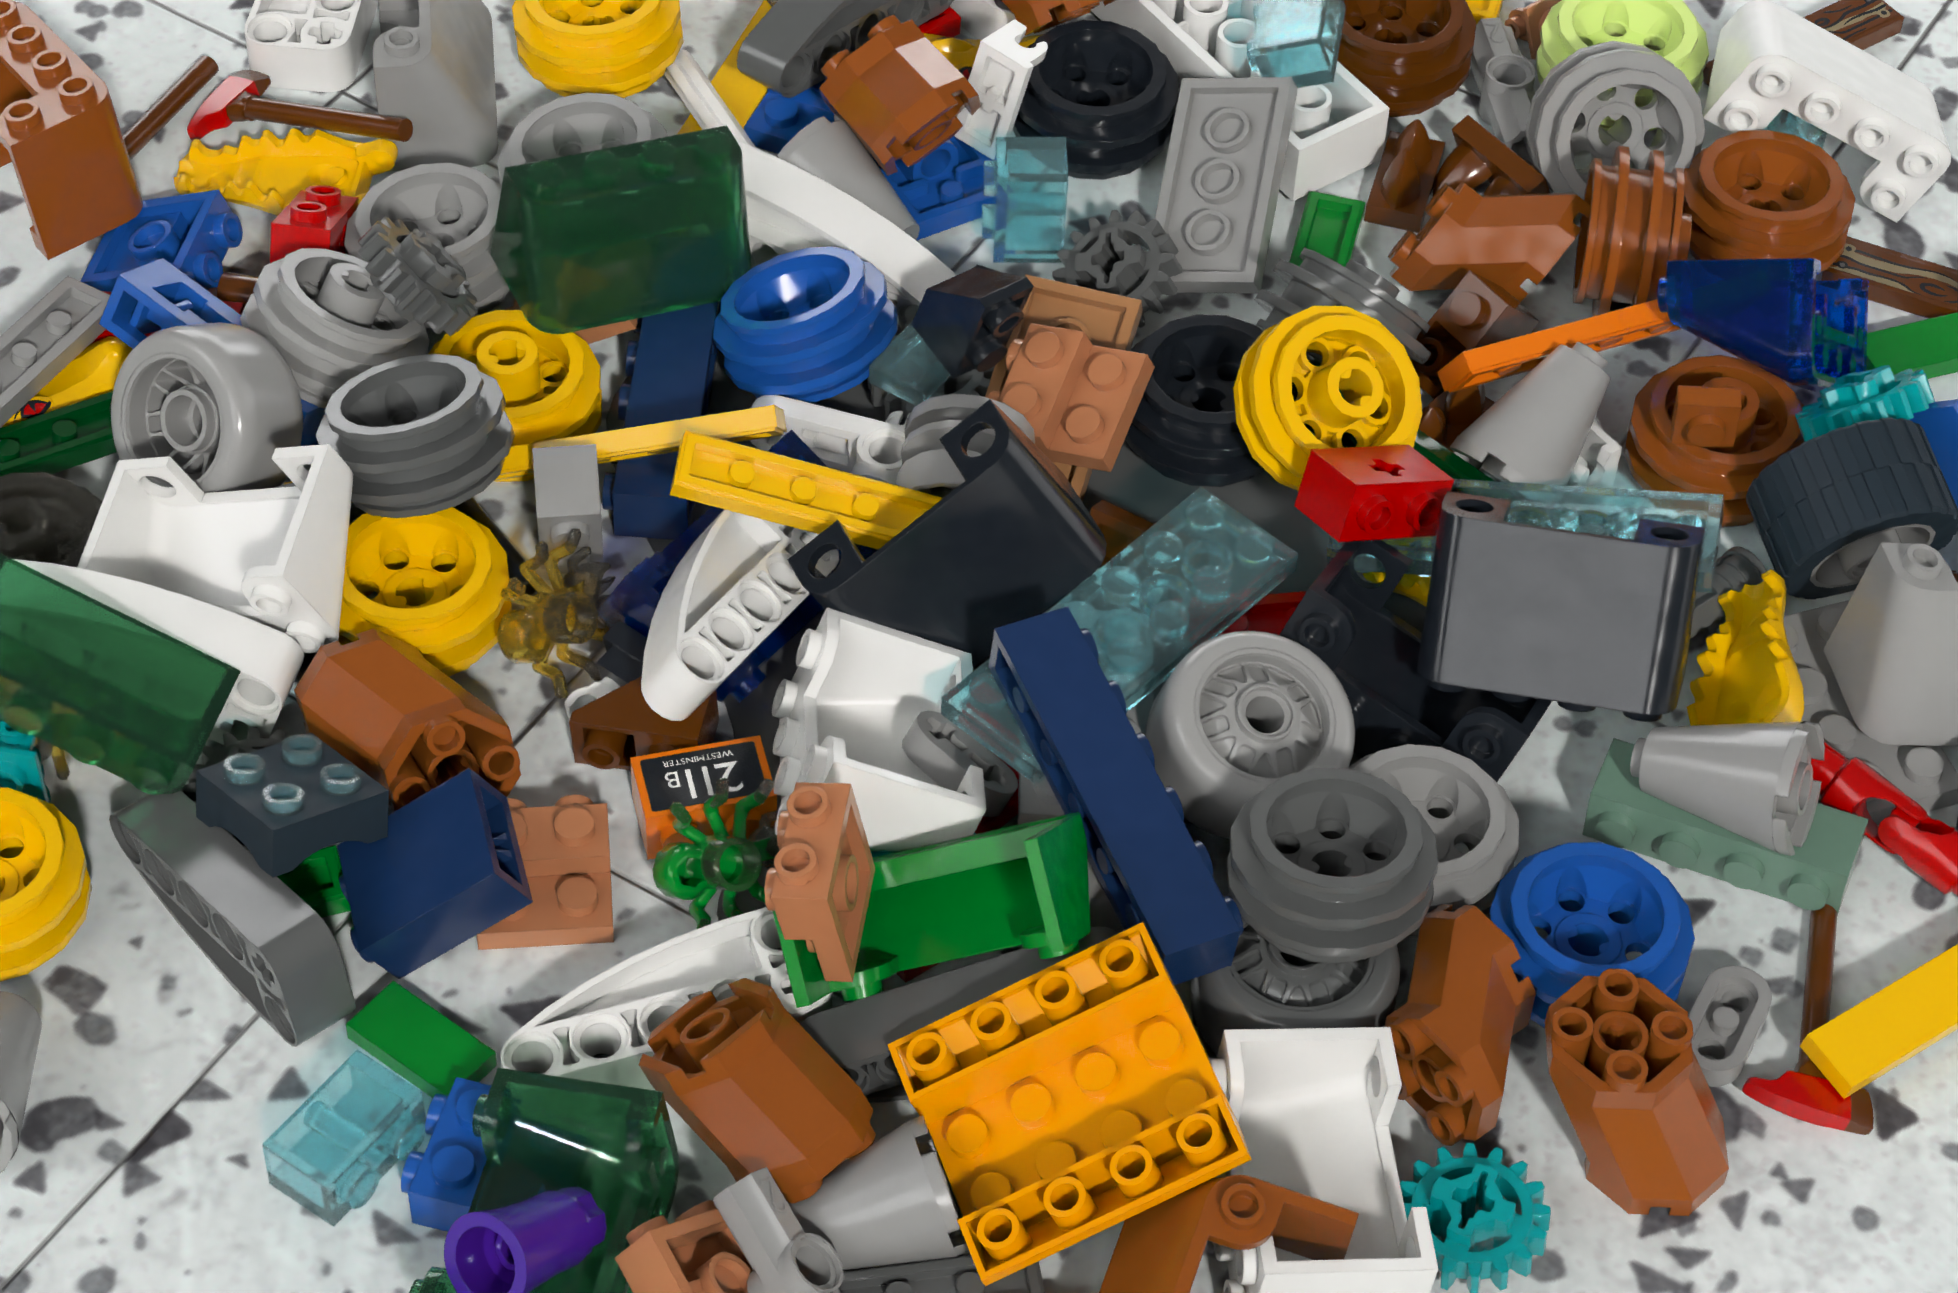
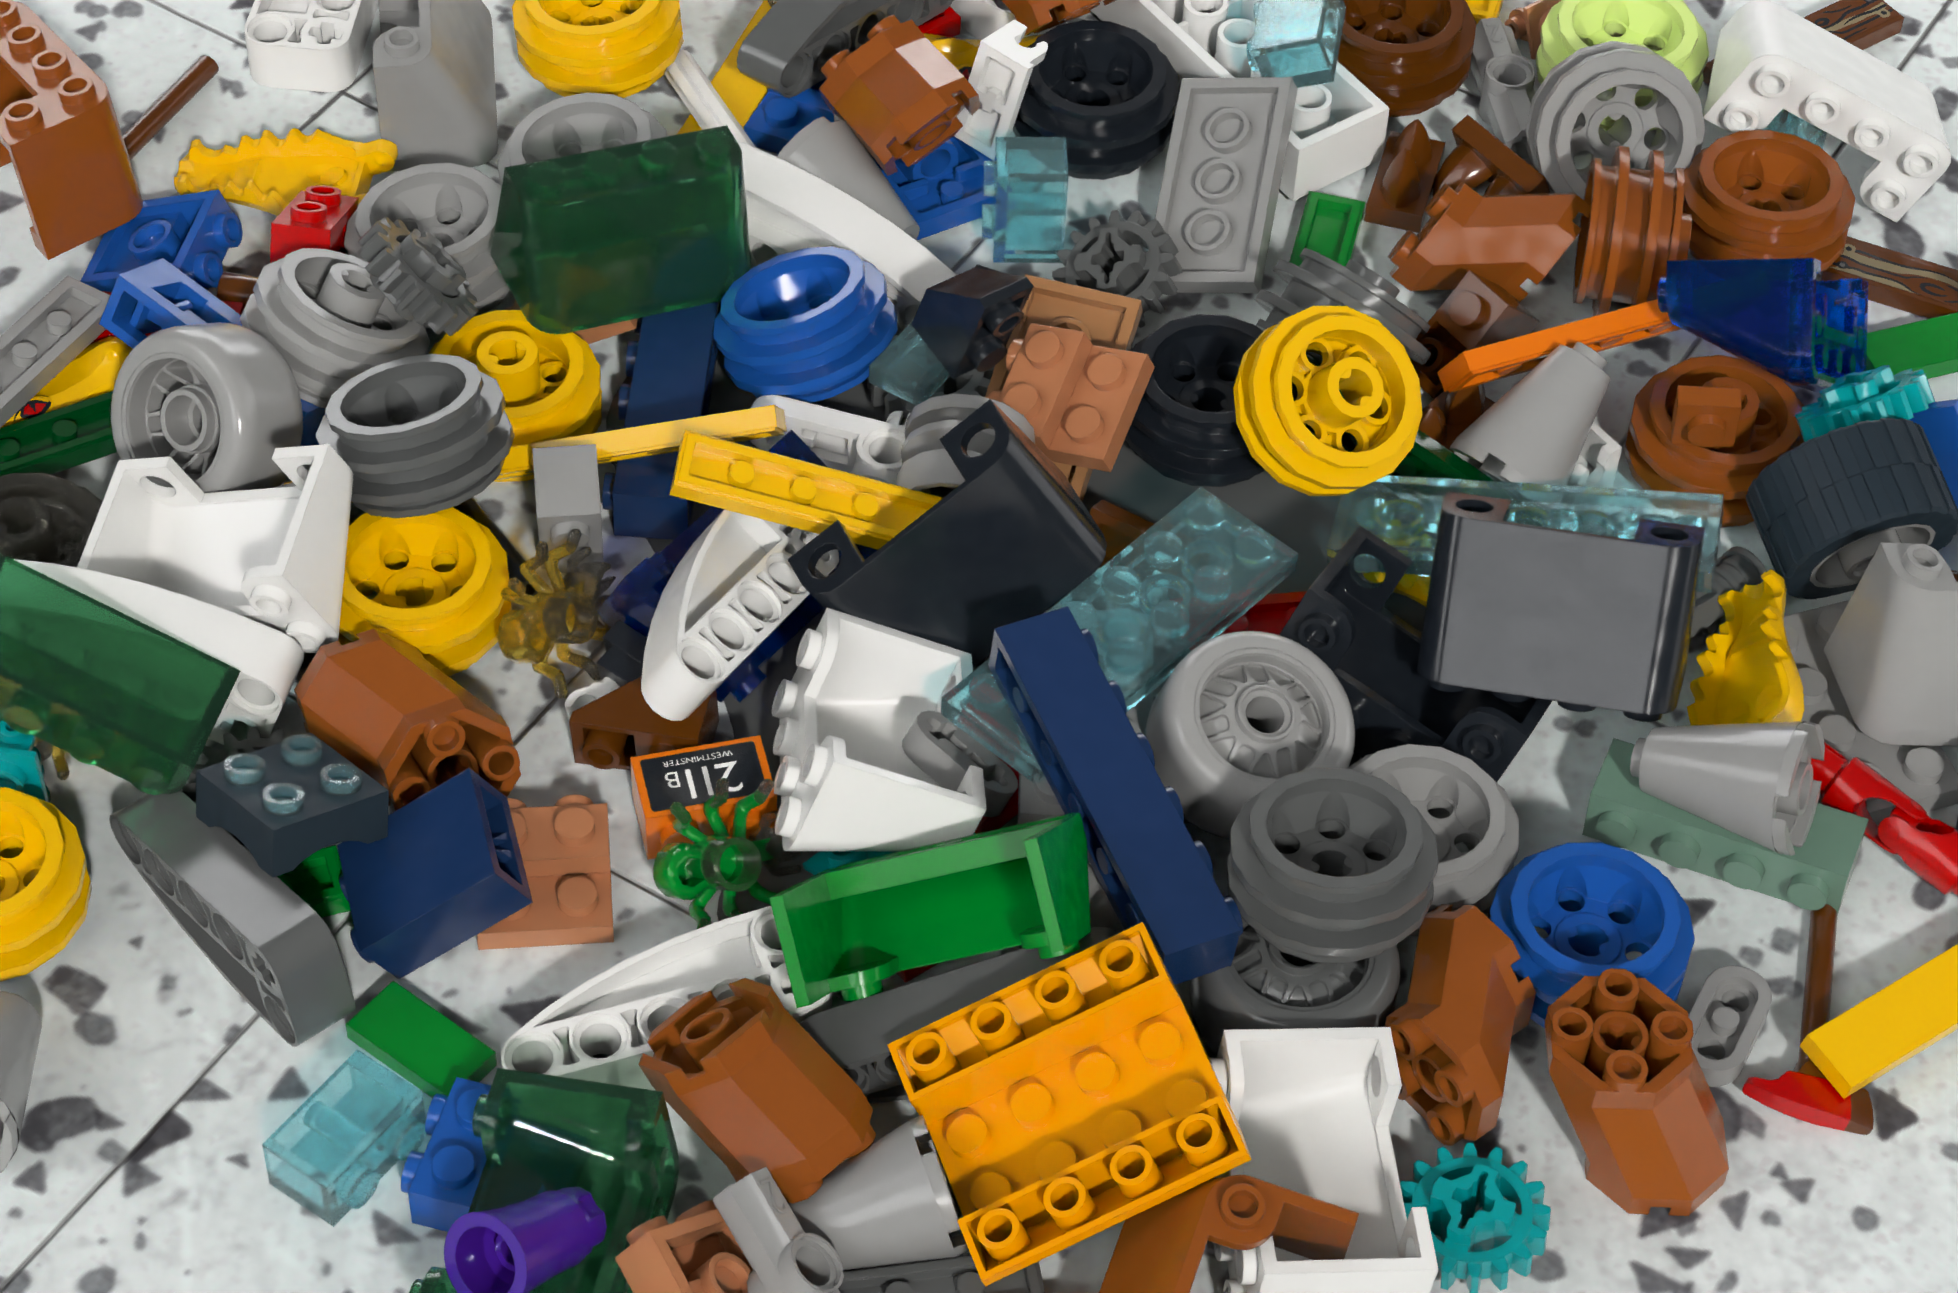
reddish brown piece [187,70,413,142] -> none
nougat plate [764,782,875,982] -> none
red brick [1294,445,1454,542] -> none

